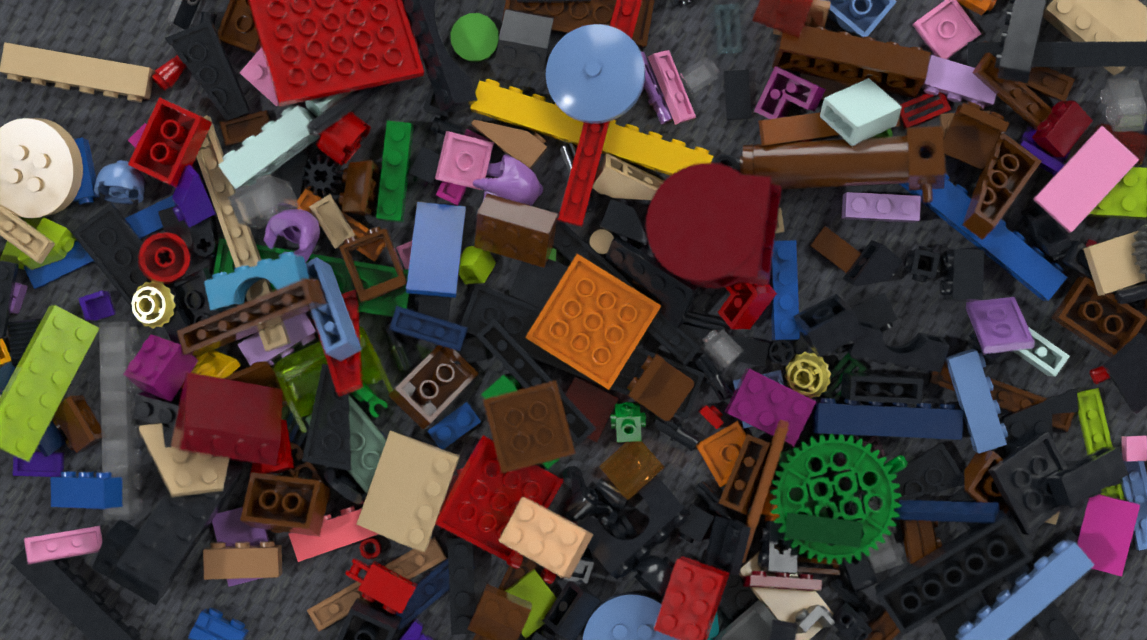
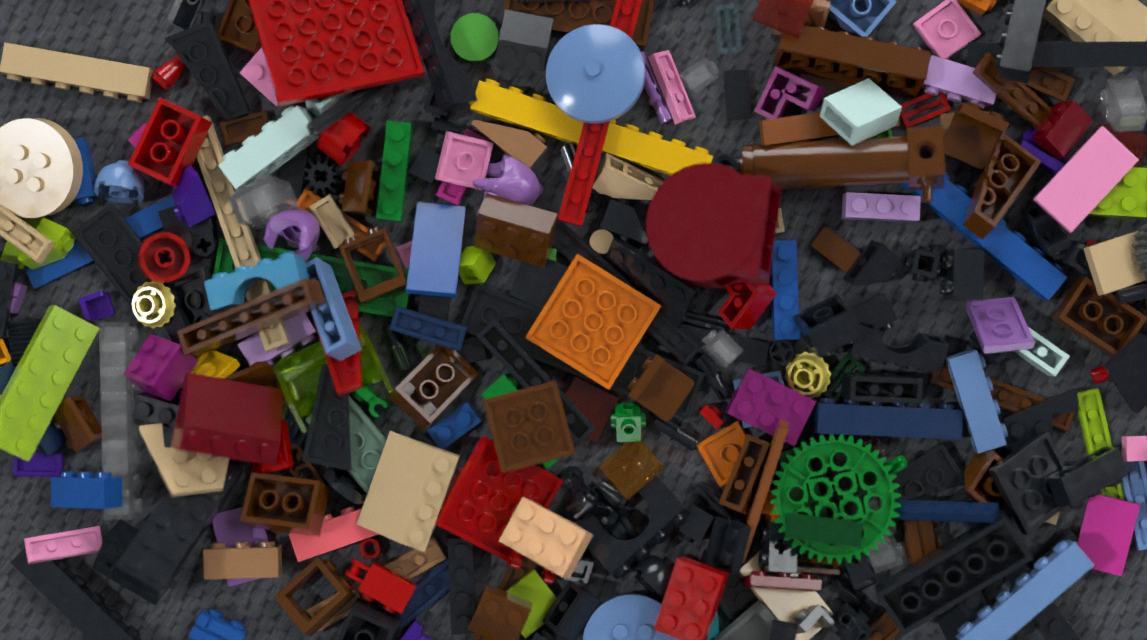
none -> reddish brown window [274,557,355,636]

